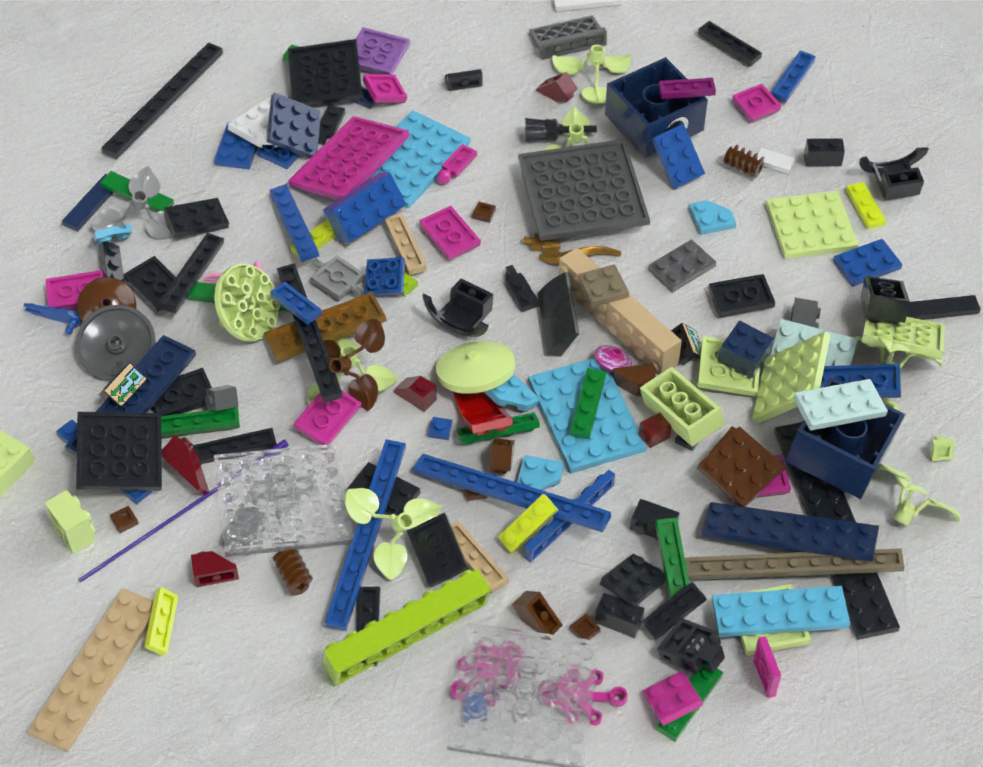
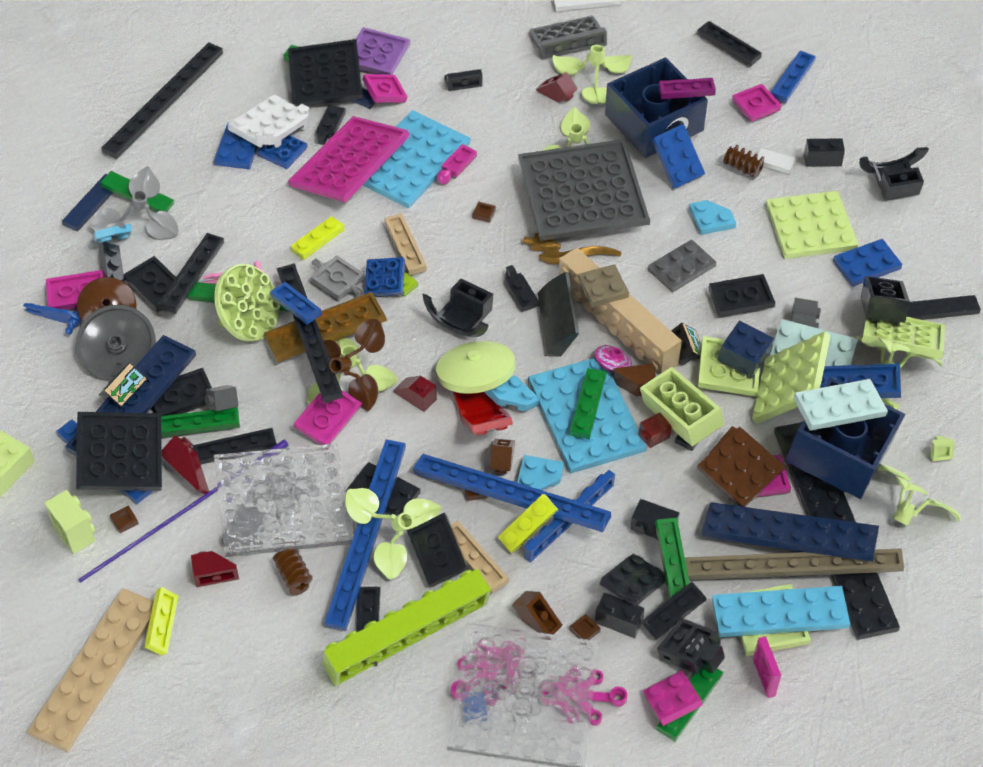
black plate [164,197,229,238] -> none
plate [266,92,321,159] -> none
blue plate [269,184,319,262] -> none
blue brick [323,172,407,243] -> none
dark pink plate [419,205,481,260] -> none
blue plate [429,417,453,440] -> none
green plate [456,412,540,444] -> none
black piece [525,118,597,142] -> none
neon yellow plate [846,182,886,229] -> none

